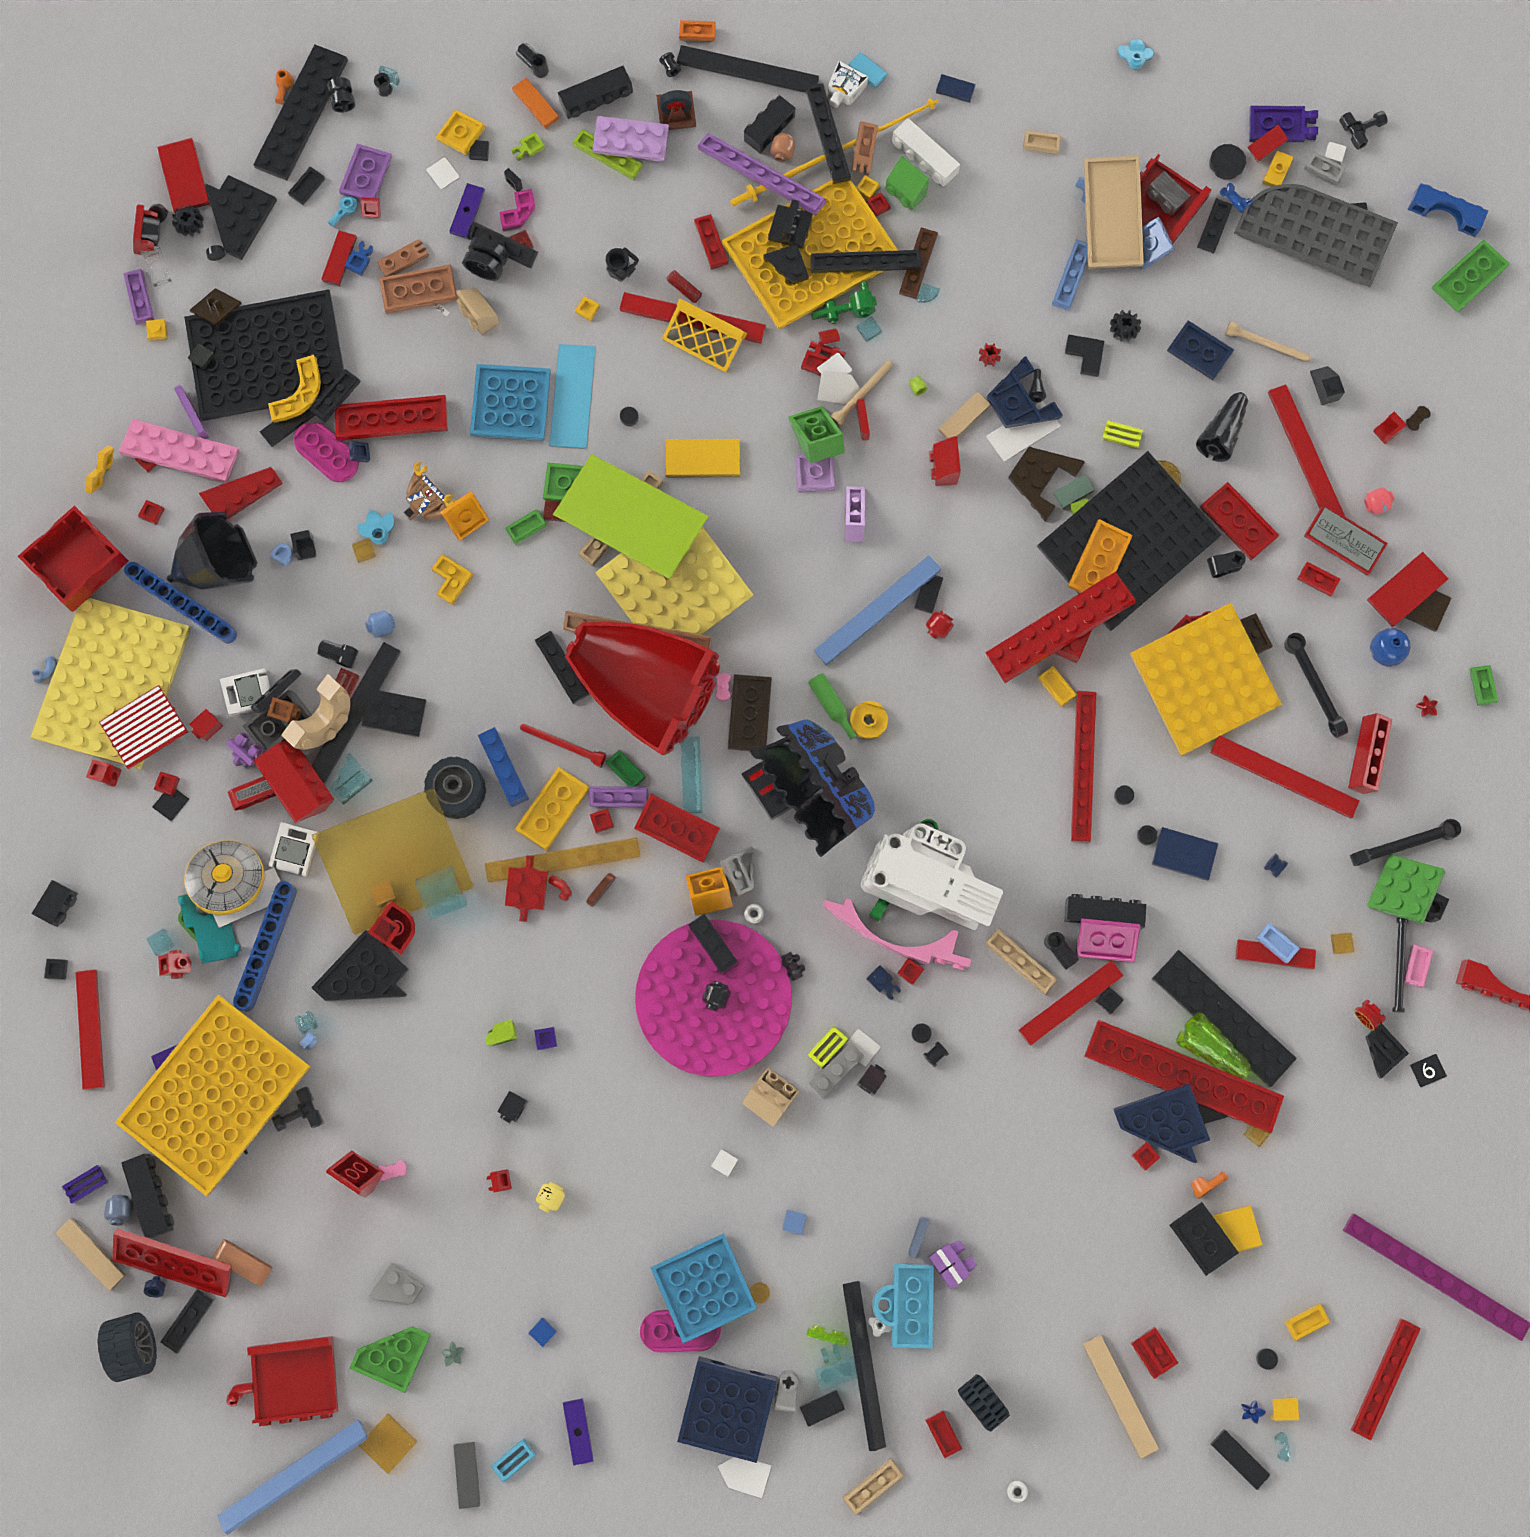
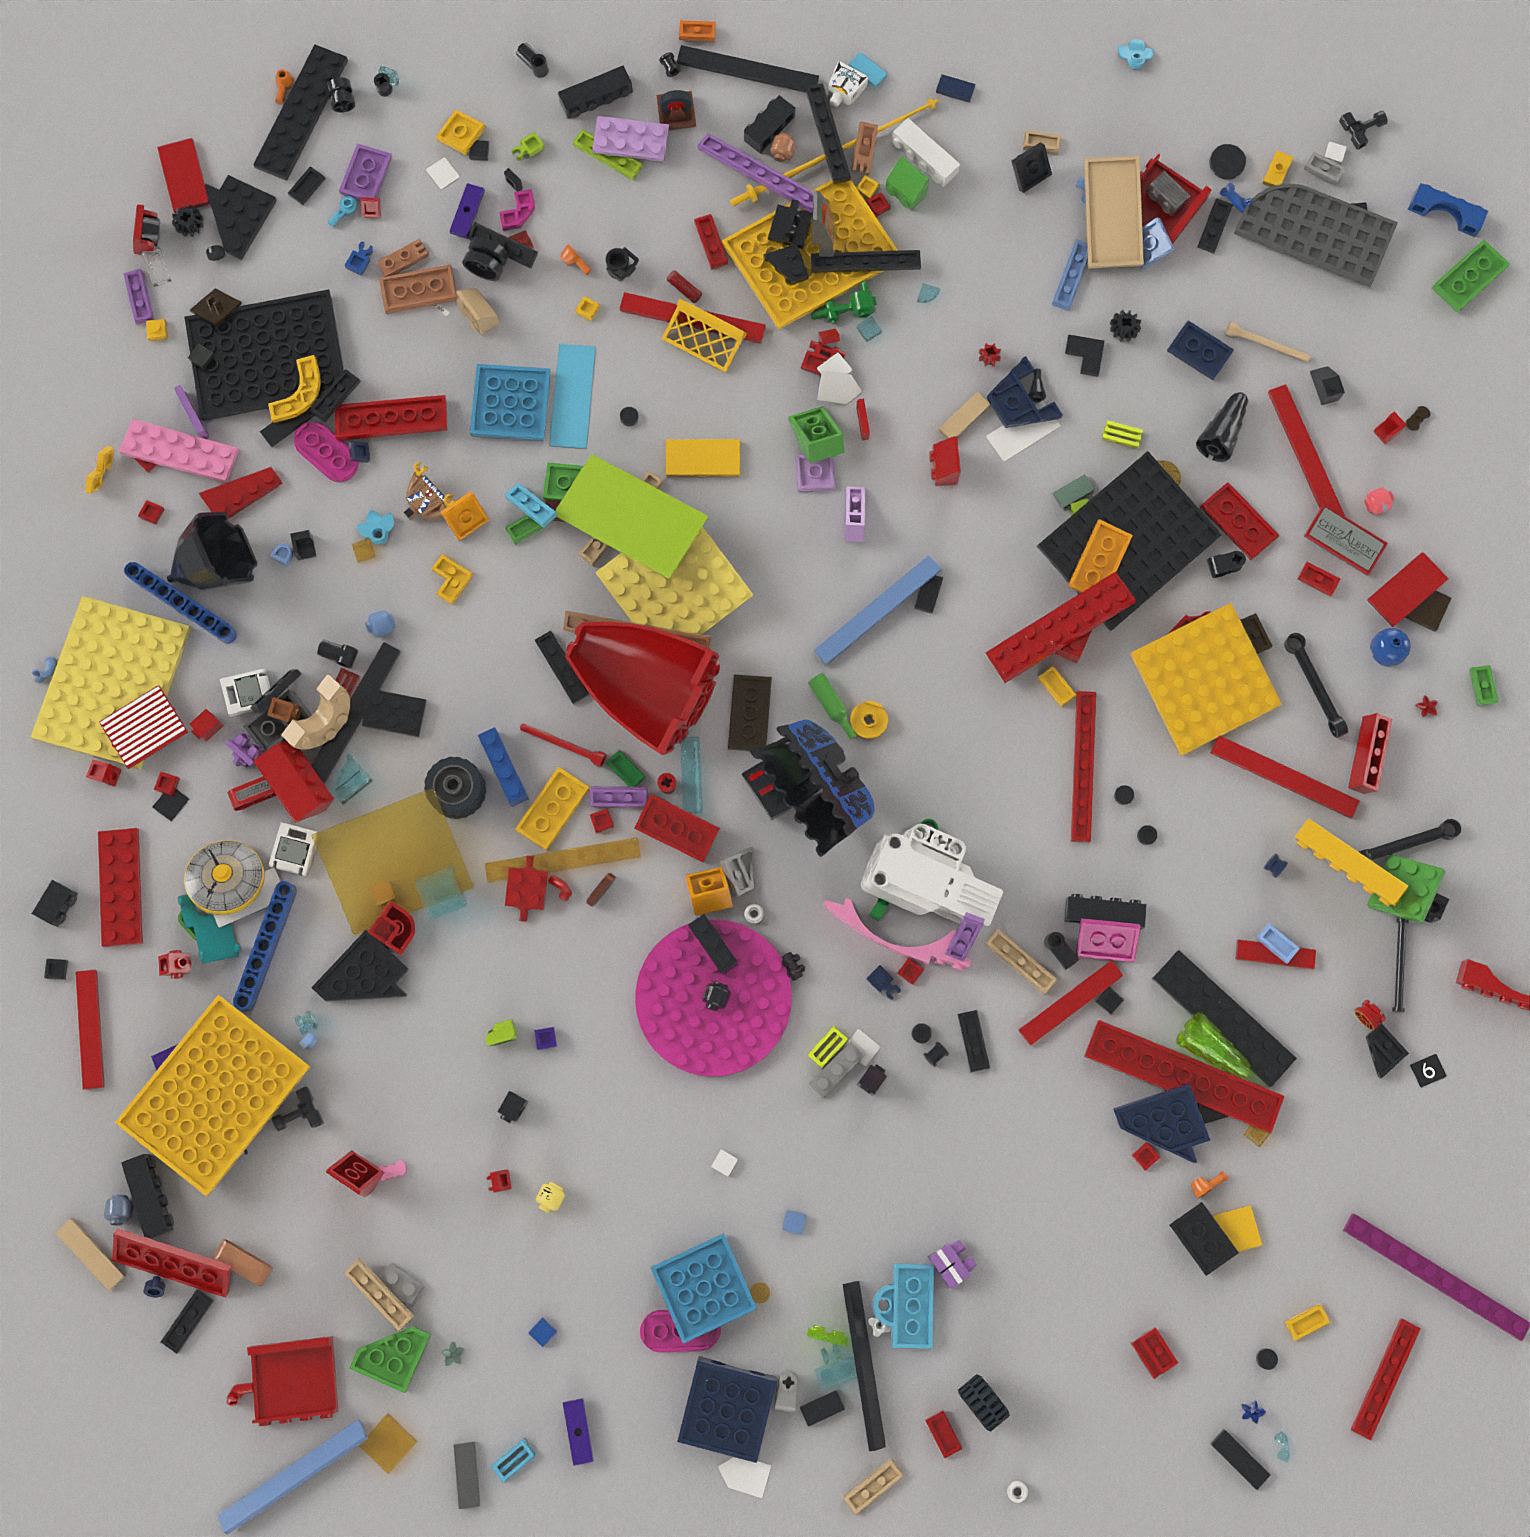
red tile [18,505,129,613] -> none
dark purple tile [62,1165,108,1204] -> none
black wheel [97,1312,157,1383] -> none
clear light blue plate [146,929,174,956] -> none
black tile [149,204,169,223] -> none
red tile [321,231,357,286] -> none
orange tile [512,78,559,129] -> none
bright pink piece [716,673,732,701] -> none
tan slope [742,1068,799,1127] -> none
tan piece [830,360,893,428] -> none
reddish brown tile [899,227,938,299] -> none
sand blue tile [908,1216,929,1258] -> none
lime hose [909,375,928,396] -> none
red head [926,610,954,639] -> none
dark brown wing [1008,447,1085,522] -> none
tan tile [1082,1335,1159,1459] -> none
dark blue tile [1152,827,1218,881] -> none
red tile [1247,124,1289,162] -> none
dark purple tile [1249,106,1318,142] -> none
yellow panel [1270,1397,1299,1421] -> none
clear yellow tile [1330,933,1354,954] -> none
bright pink tile [1404,944,1433,988] -> none
none -> red plate [98,828,143,947]
none -> tan tile [344,1258,415,1332]
none -> medium azure plate [505,483,557,528]
none -> orange bar [560,244,592,275]
none -> red bush [657,773,676,794]
none -> dark grey slope [812,190,834,257]
none -> medium lavender tile [945,912,985,961]
none -> black tile [957,1010,990,1072]
none -> black tile [1011,142,1052,193]
none -> yellow brick [1295,818,1409,907]

